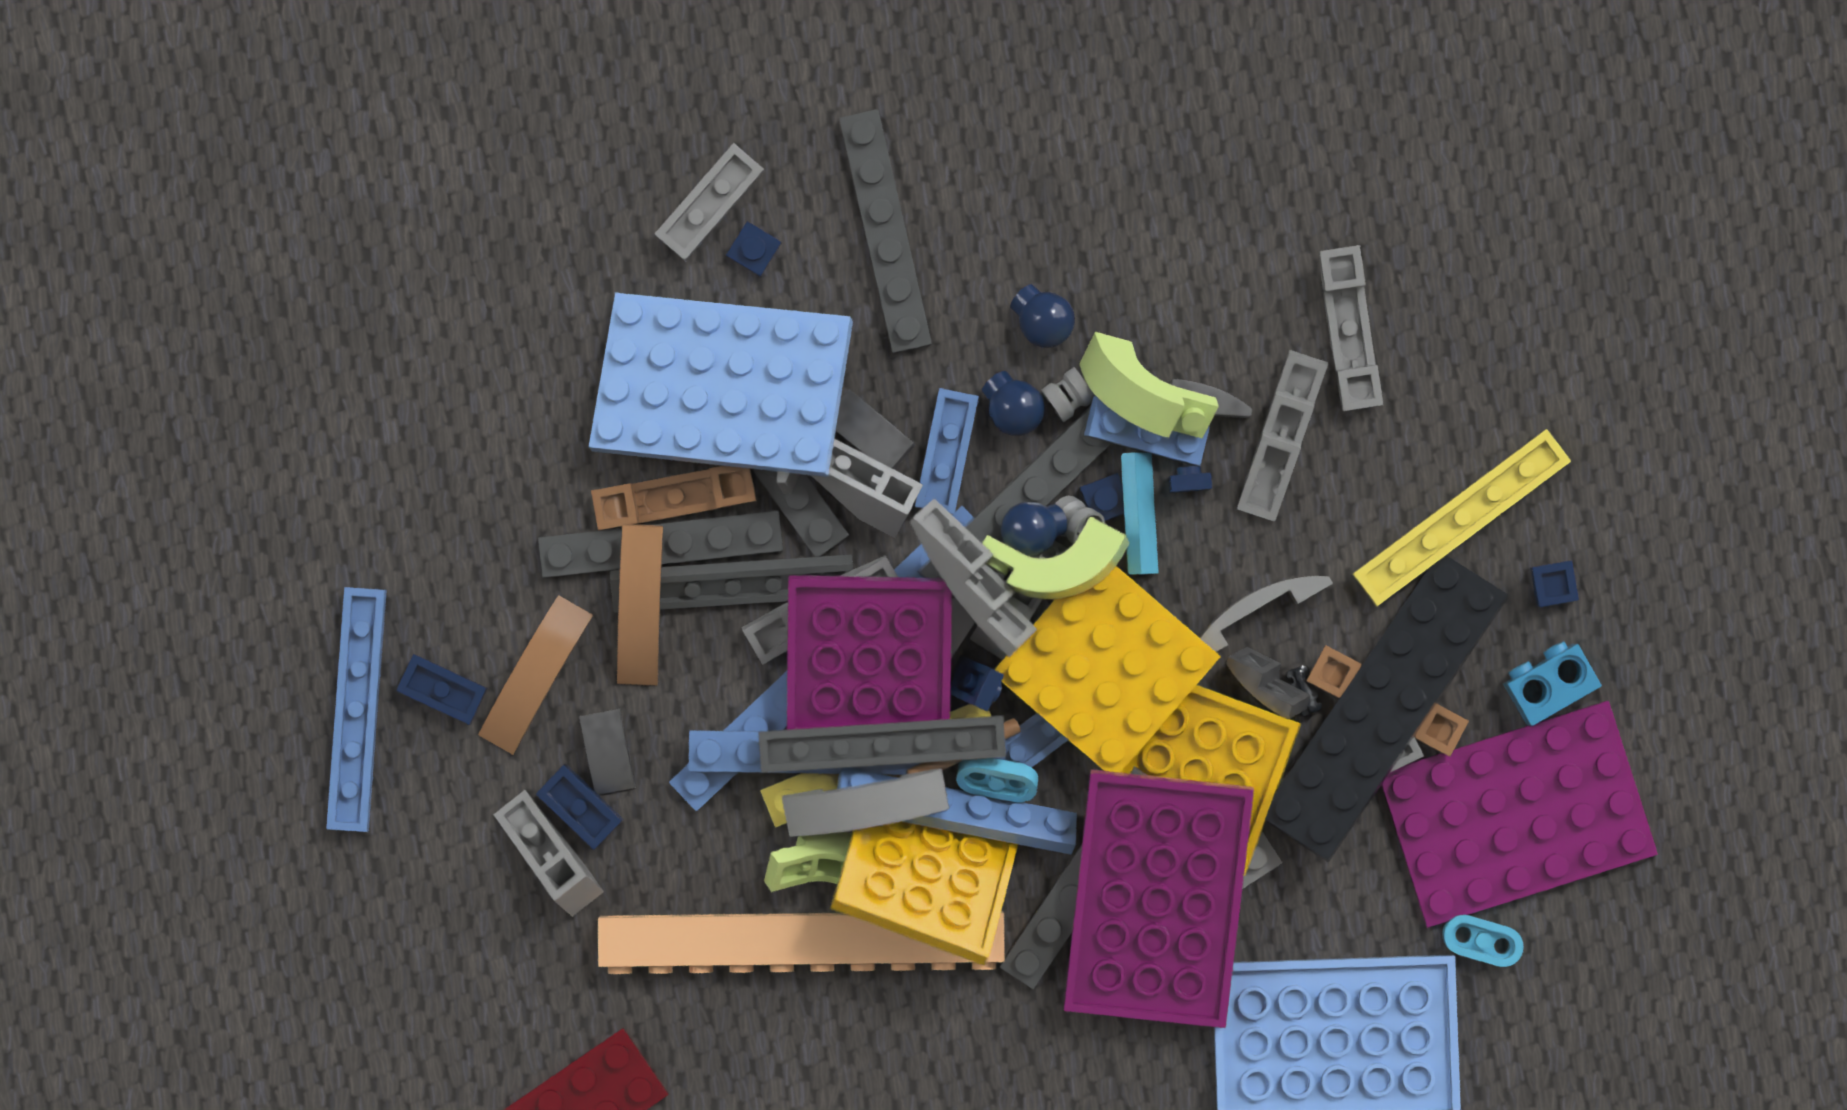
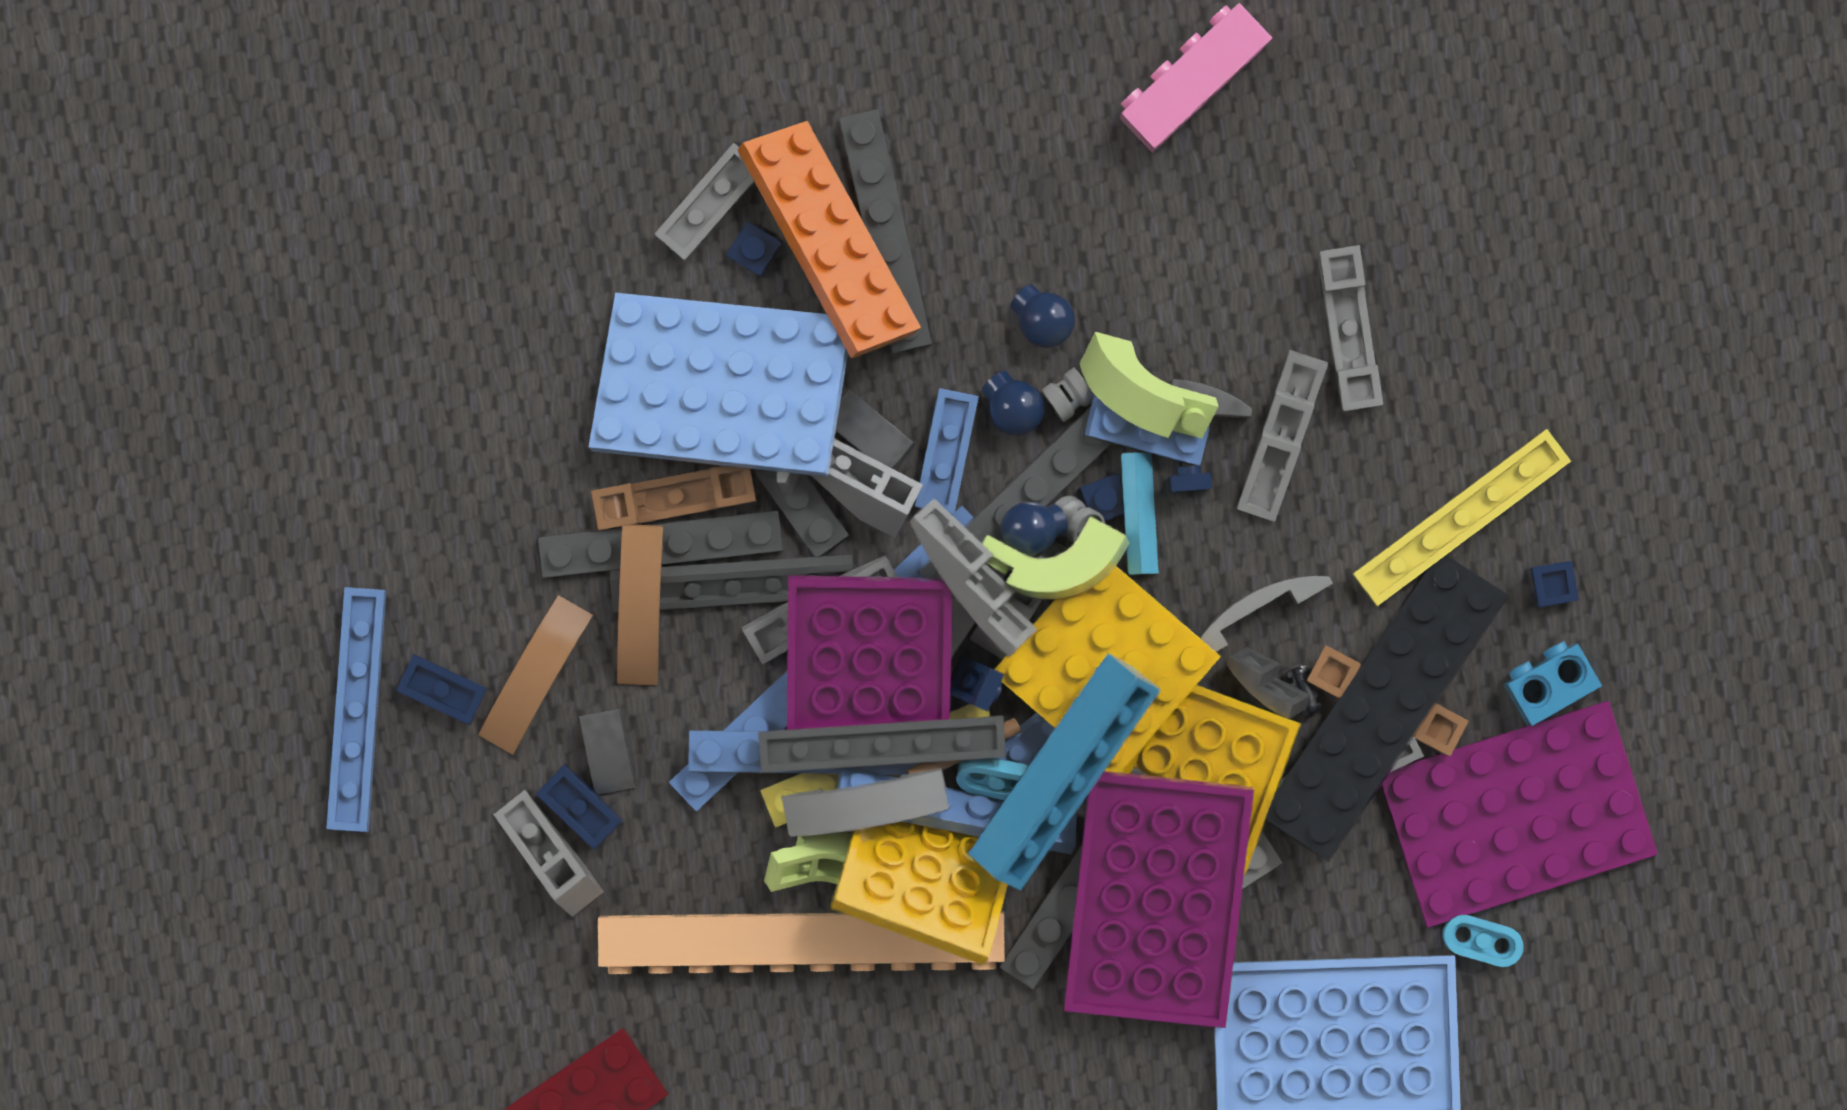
none -> orange plate [737,121,921,359]
none -> dark azure brick [968,653,1161,890]
none -> bright pink brick [1120,3,1272,153]

